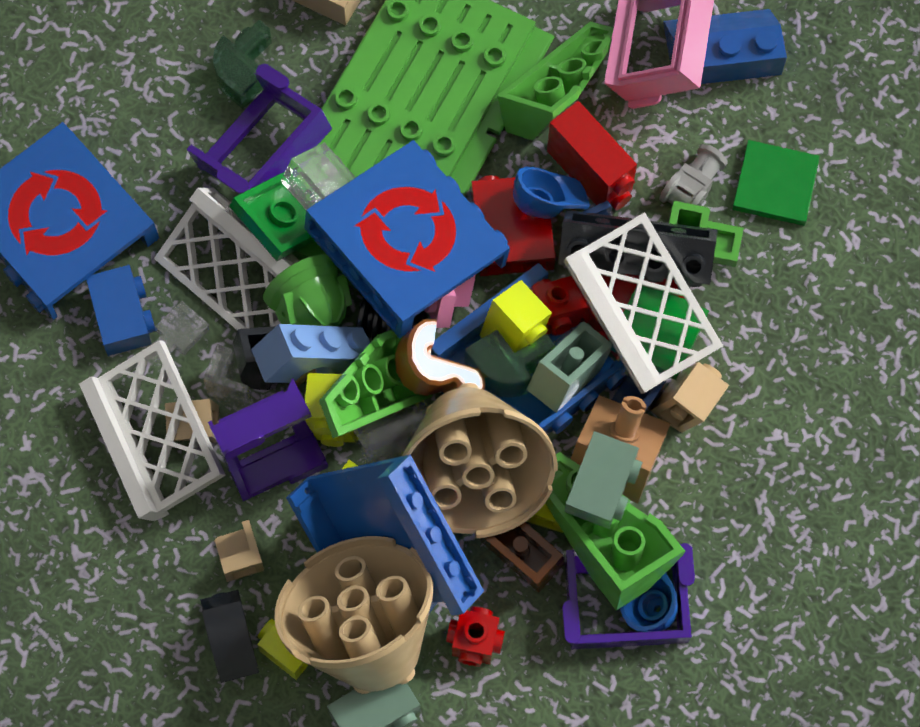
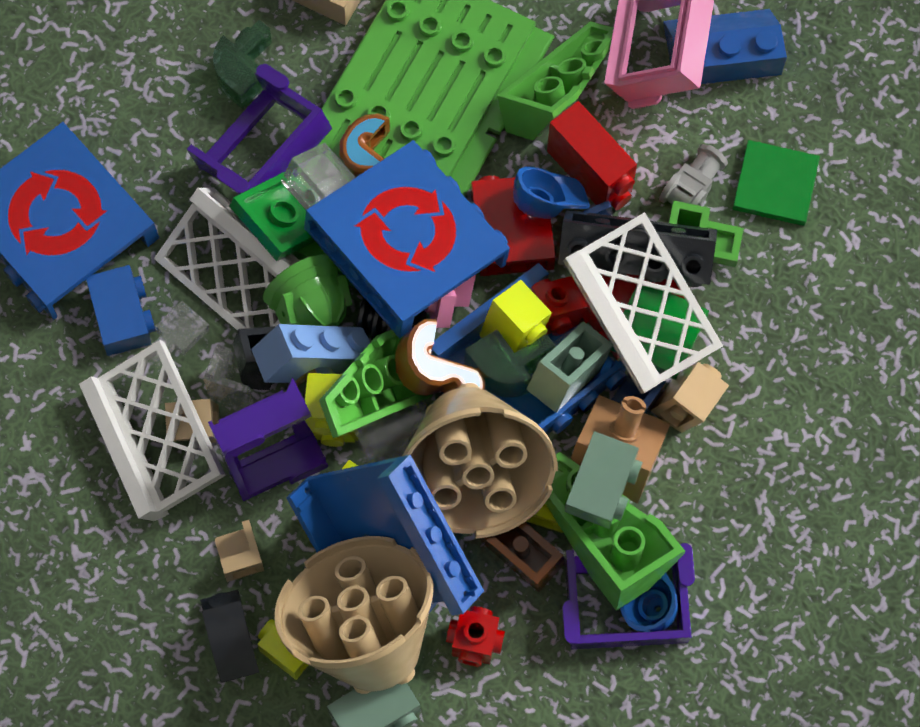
none -> animal [339,113,390,180]

